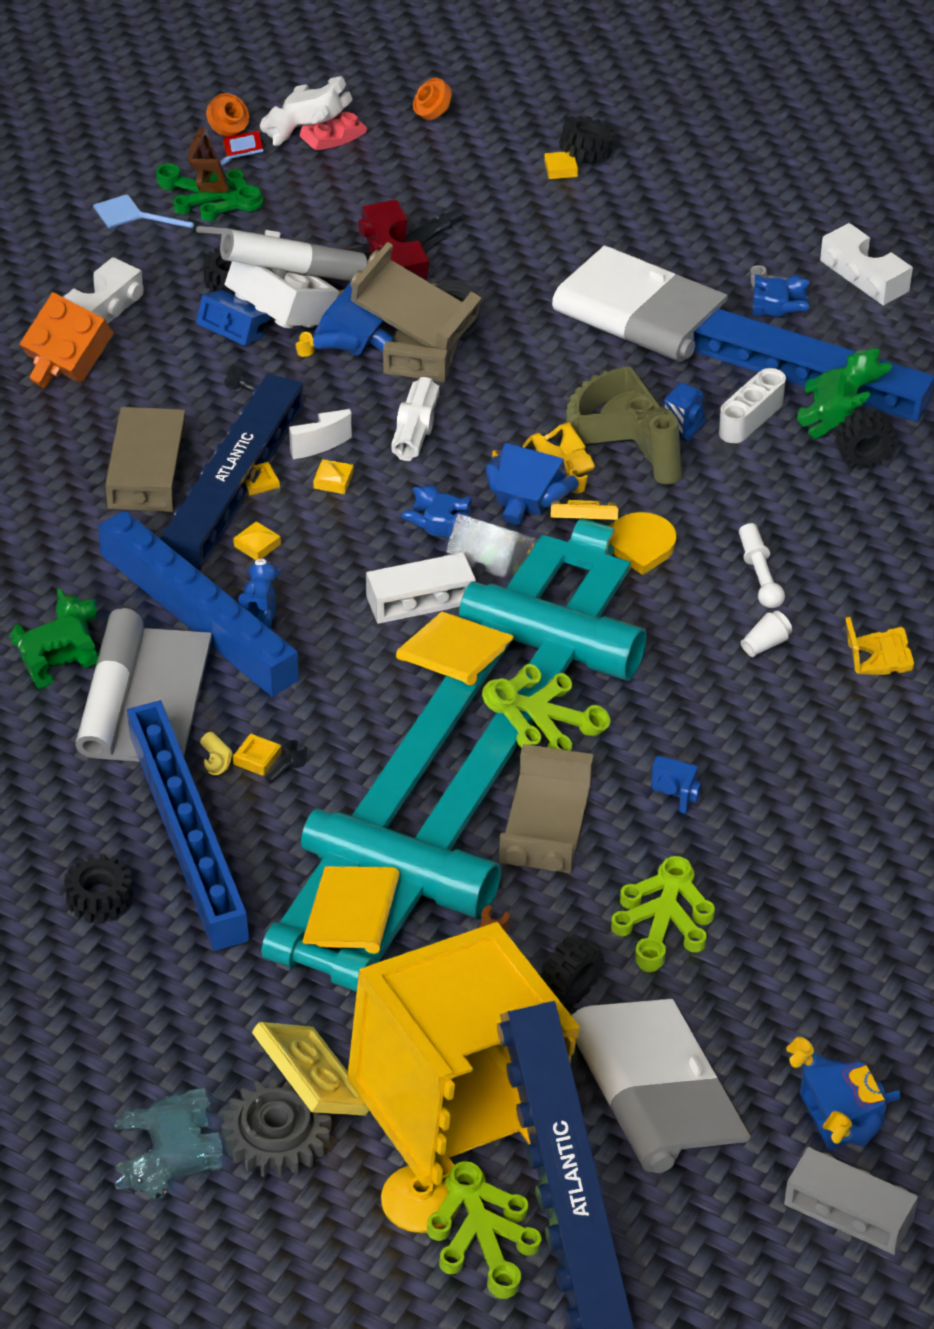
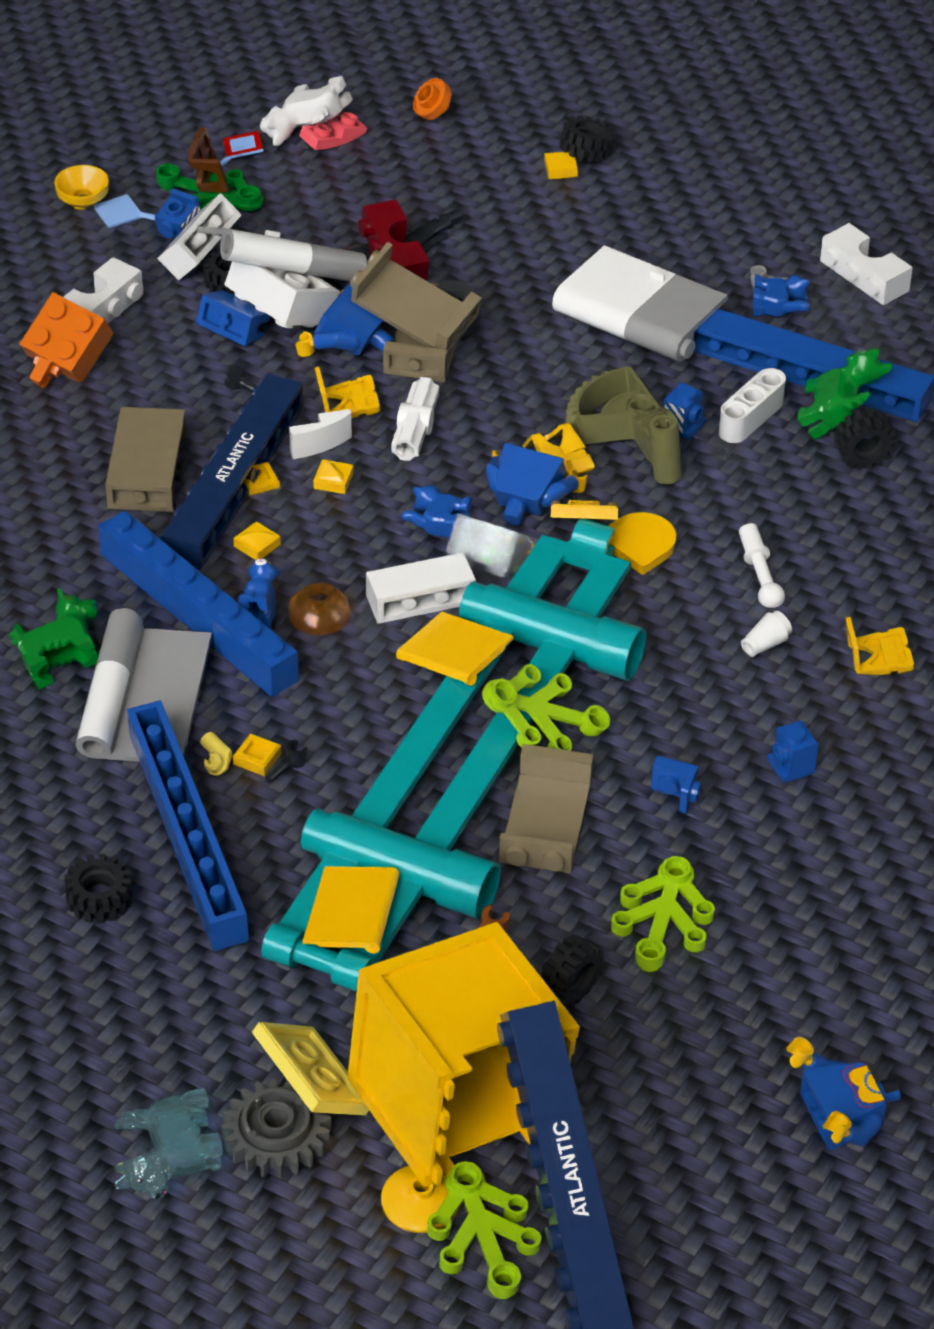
orange plate [206,93,249,137] -> none
door [571,999,751,1173] -> none
light grey brick [784,1147,918,1255] -> none
none -> yellow piece [54,165,109,210]
none -> blue brick [155,188,201,239]
none -> white brick [157,193,241,280]
none -> clear orange piece [289,583,350,635]
none -> yellow piece [315,366,381,418]
none -> blue brick [767,720,818,783]

